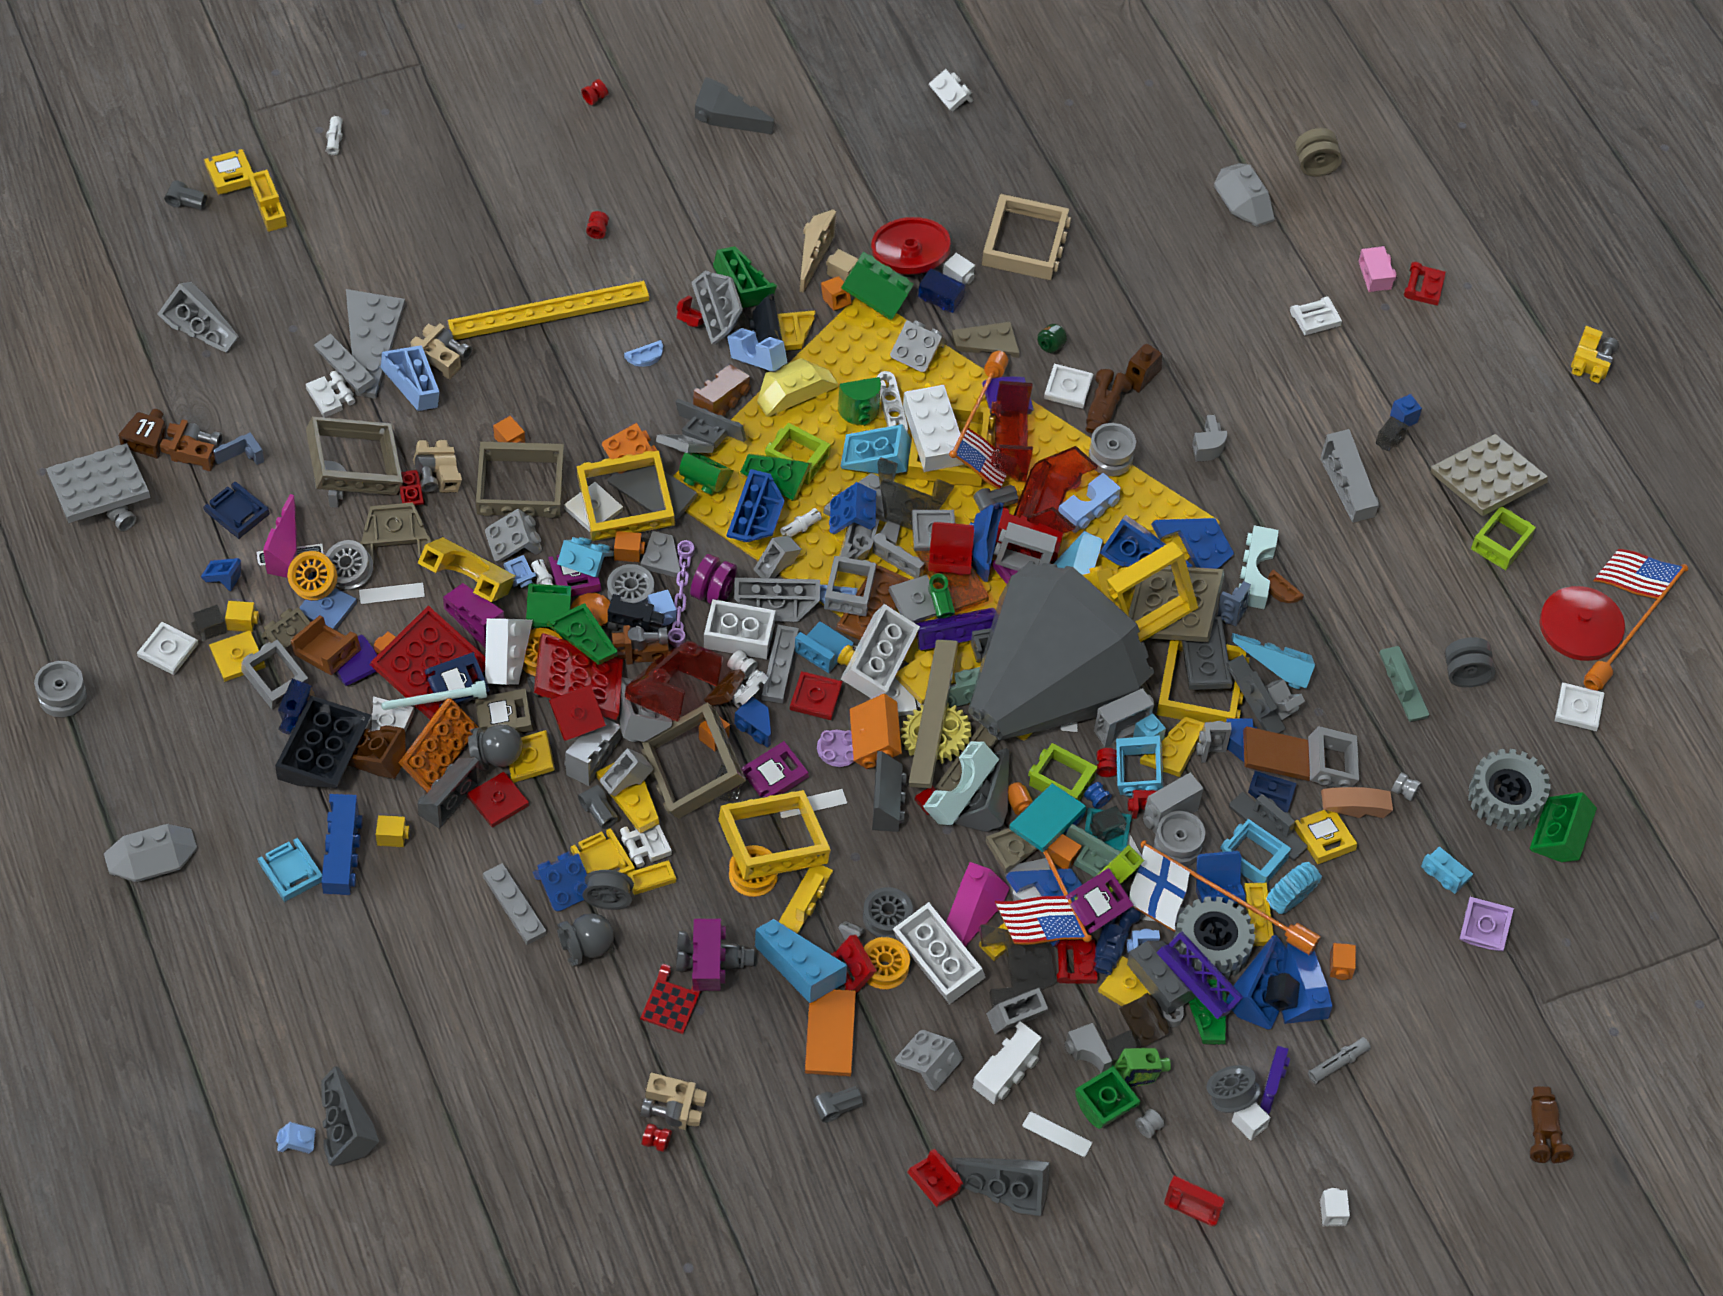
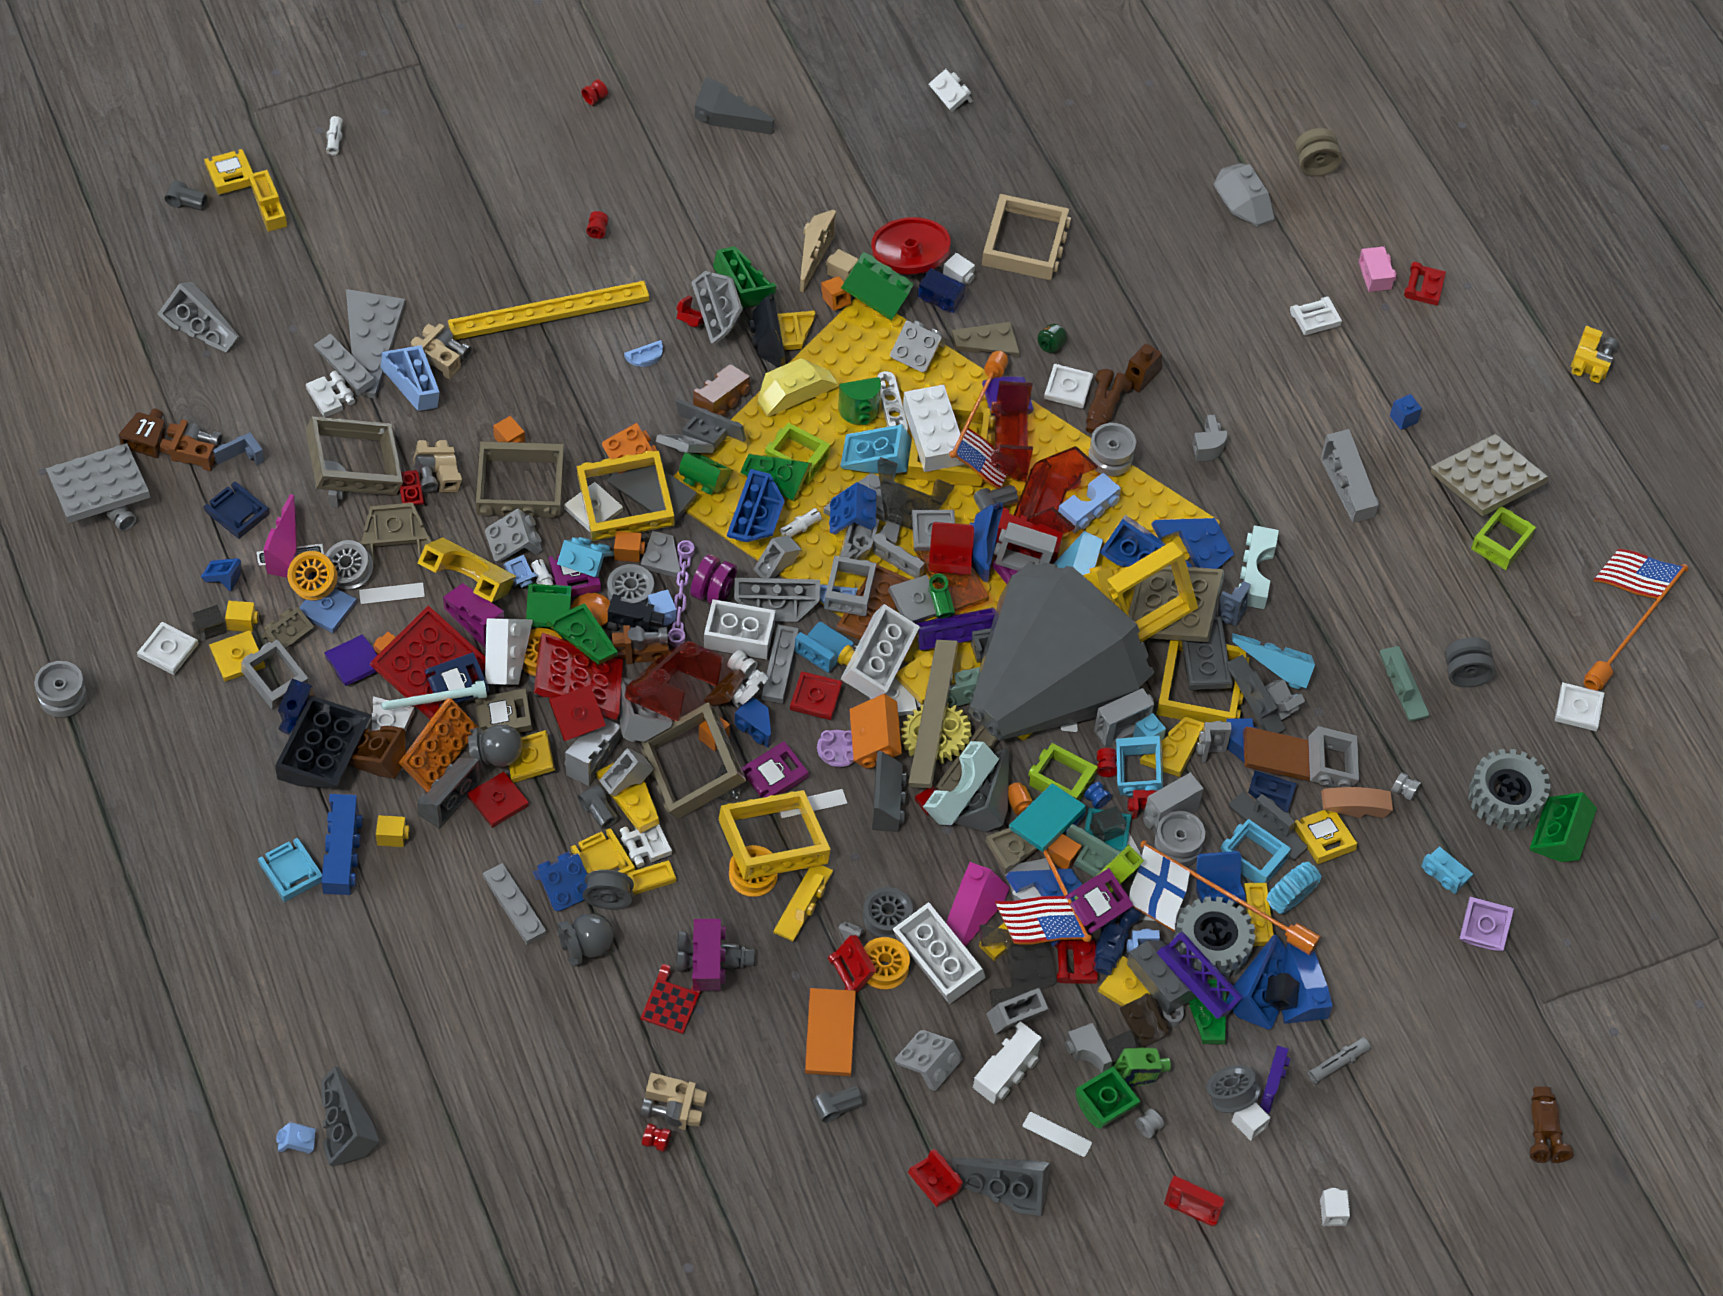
light grey wedge [104,824,198,882] -> none
dark orange panel [291,615,361,676] -> none
light blue arch [727,328,787,372] -> none
dark azure wedge [755,919,847,1003] -> none
dark orange tile [1268,569,1304,603] -> none
orange brick [1329,943,1356,980] -> none
clear smoke brick [1375,416,1409,451] -> none
red dish [1540,586,1625,661] -> none

